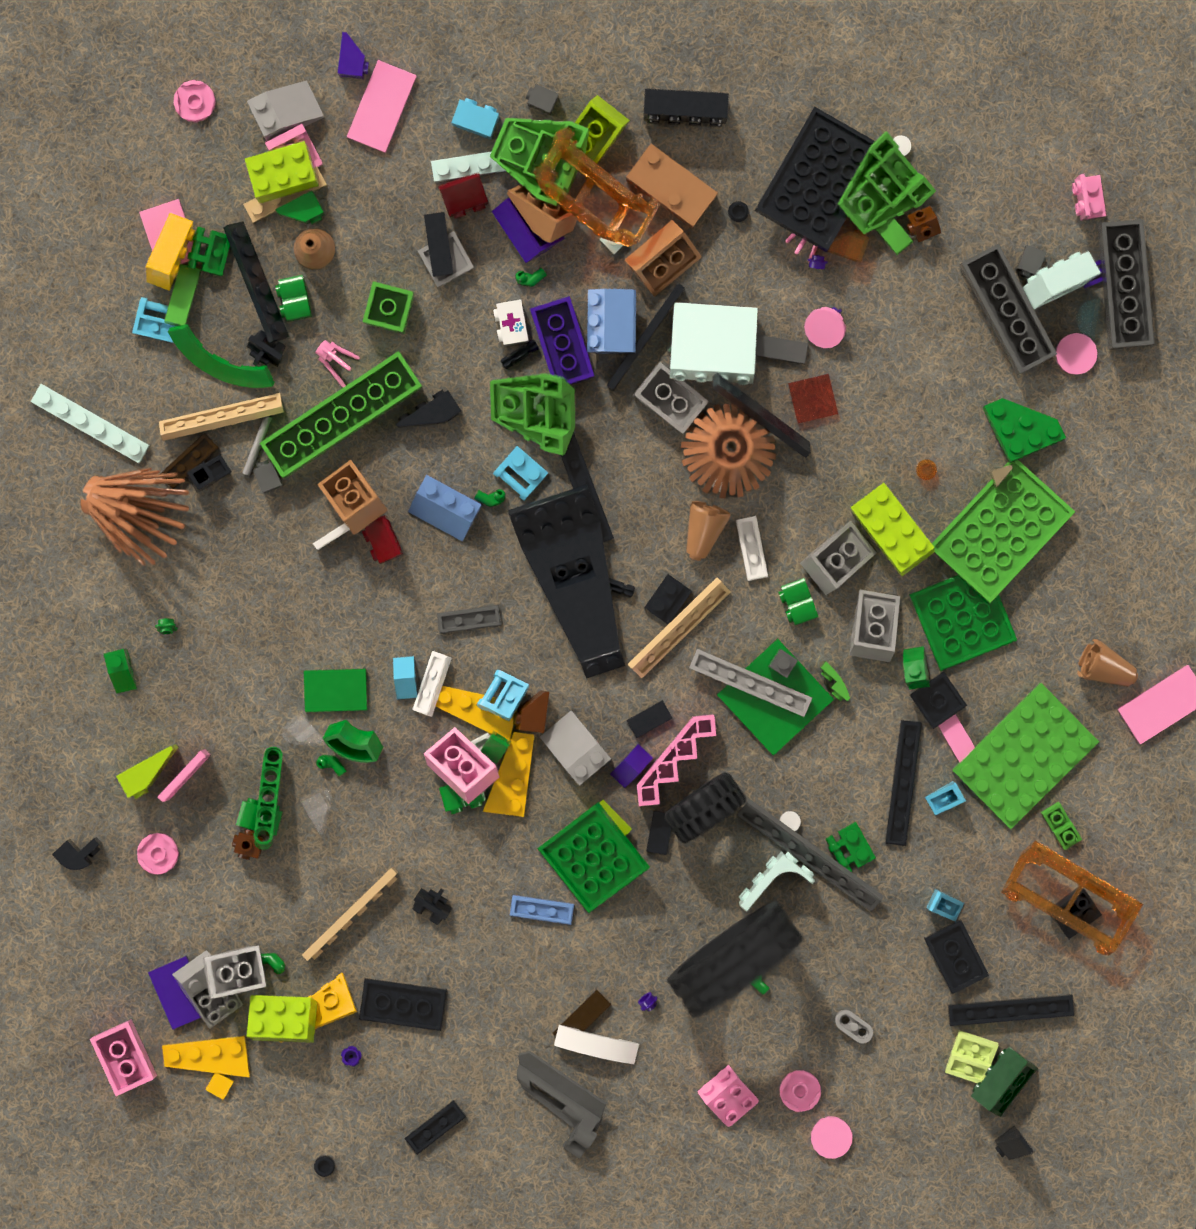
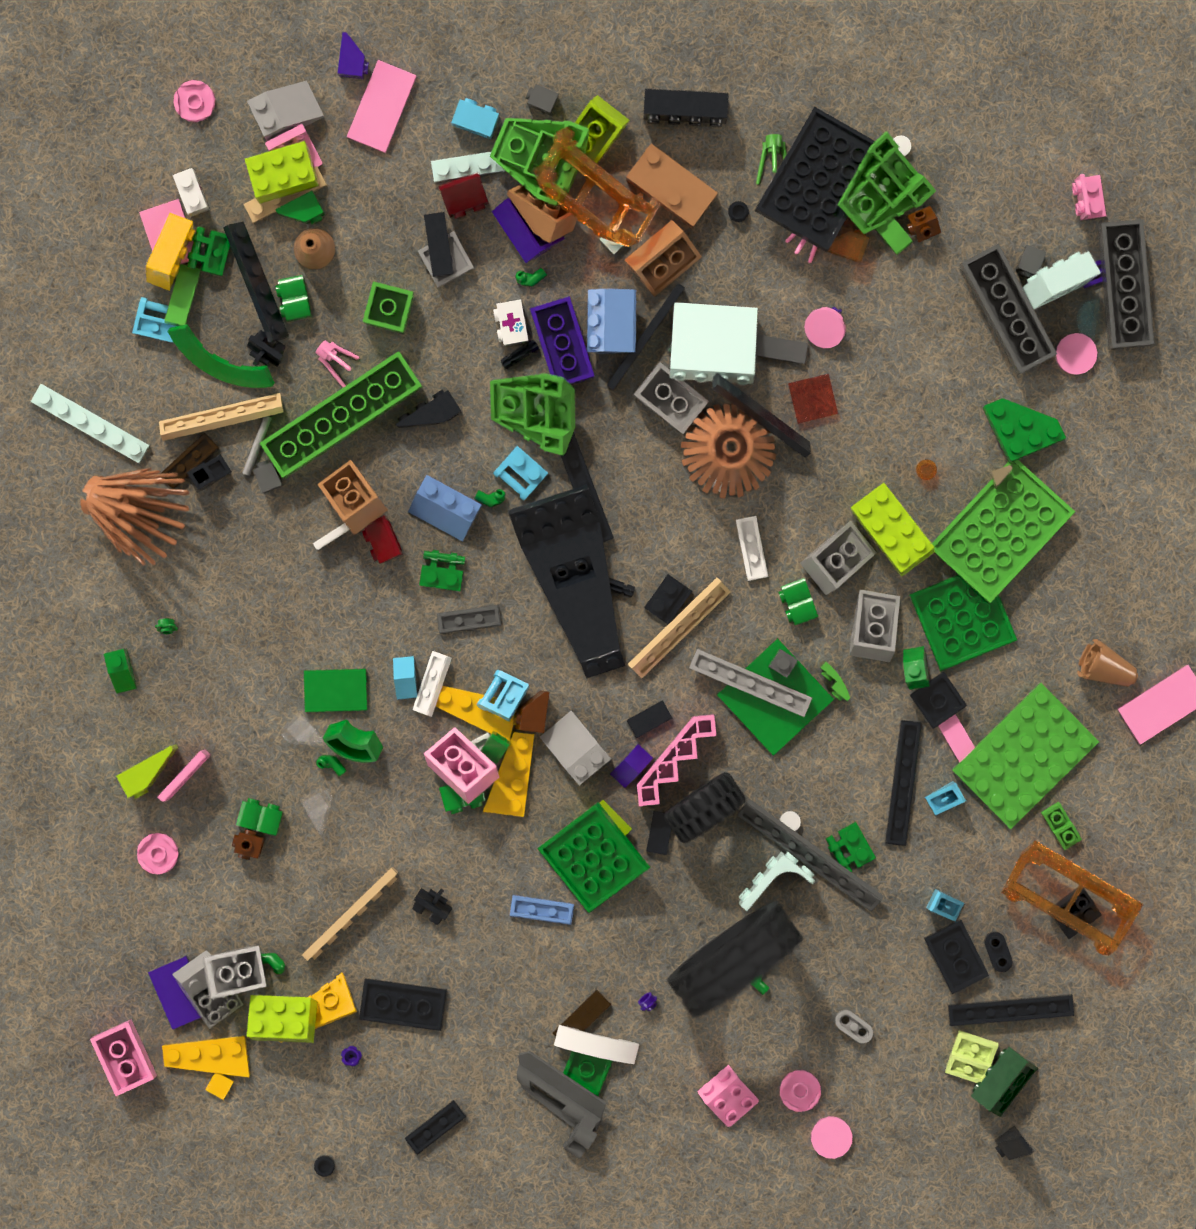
black brick [52,837,102,870] -> none
green beam [254,747,283,850] -> none
medium nougat cone [686,501,730,561] -> none
dark purple plate [808,255,828,269] -> none
none -> white brick [173,168,210,217]
none -> green plate [419,550,465,591]
none -> green tile [563,1051,613,1096]
none -> bright green plant [756,134,787,185]
none -> black plate [984,931,1013,972]

